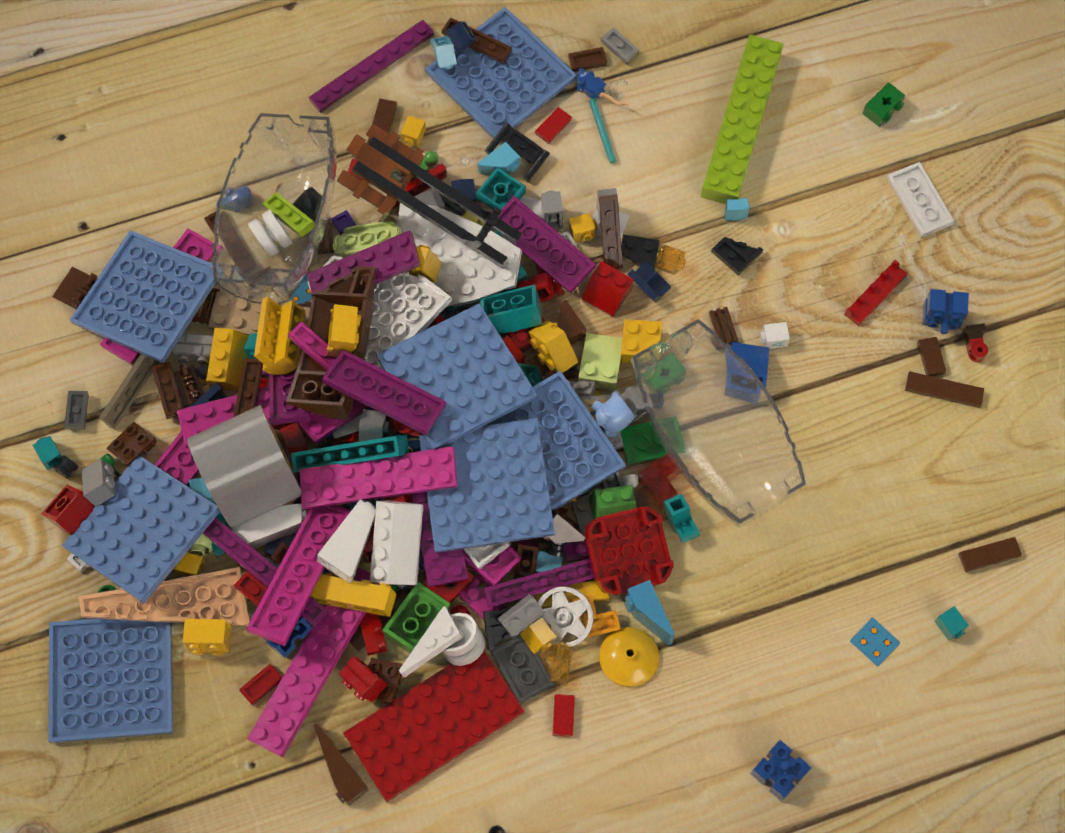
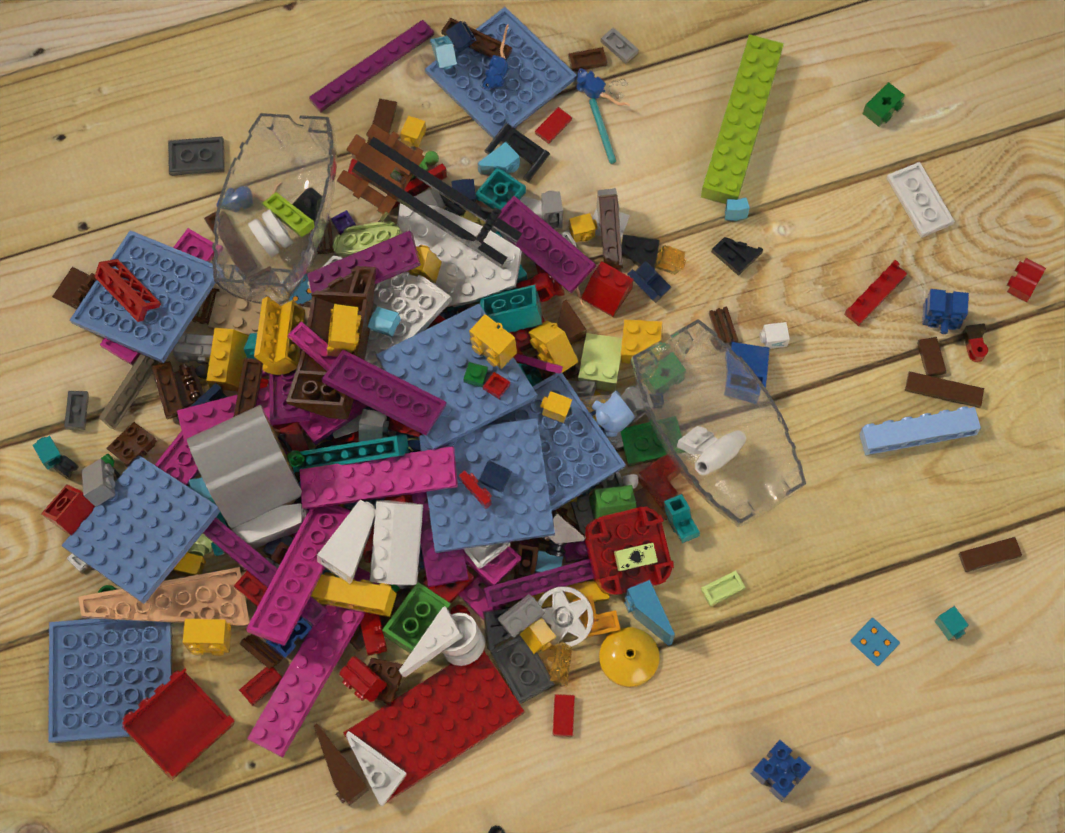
none -> red fence [95,259,161,322]
none -> red panel [122,668,235,781]
none -> dark grey tile [168,136,225,176]
none -> reddish brown tile [240,634,283,669]
none -> green hinge [278,433,304,467]
none -> white wing [346,731,407,807]
none -> medium azure piece [368,307,401,337]
none -> red plate [459,470,492,509]
none -> green plate [463,362,488,387]
none -> yellow brick [469,314,517,370]
none -> dark blue piece [479,461,512,493]
none -> blue animal [482,24,509,89]
none -> red tile [483,372,511,399]
none -> dark pink tile [515,353,563,374]
none -> yellow brick [540,391,573,423]
none -> yellowish green tile [614,543,658,571]
none -> white plate [677,426,746,475]
none -> yellowish green tile [701,571,746,607]
none -> light blue brick [859,406,981,455]
none -> red brick [1007,258,1046,302]

